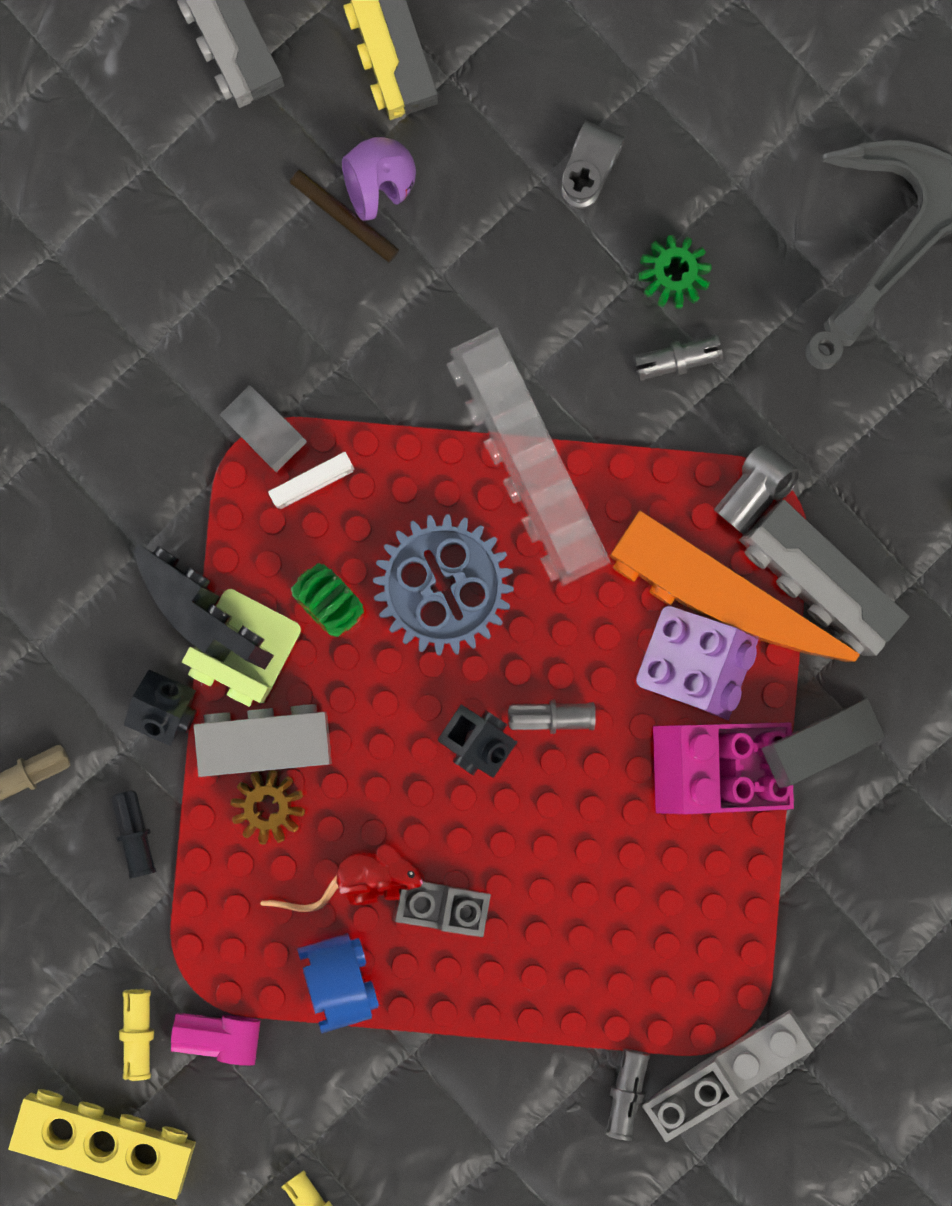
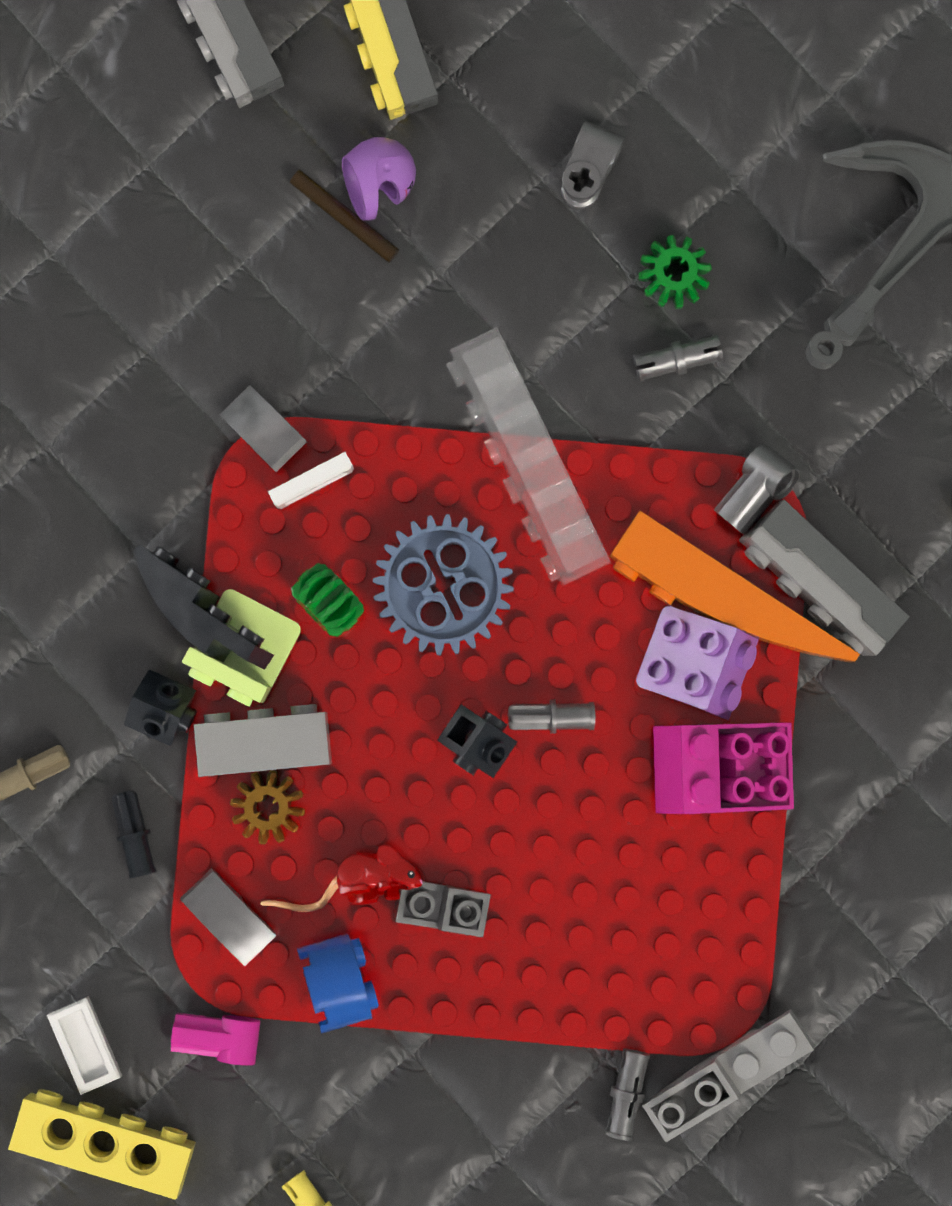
light yellow pin [119,989,154,1081] -> none
dark grey slope [761,698,885,788] -> none
none -> white tile [47,996,122,1095]
none -> flat silver slope [180,868,276,966]

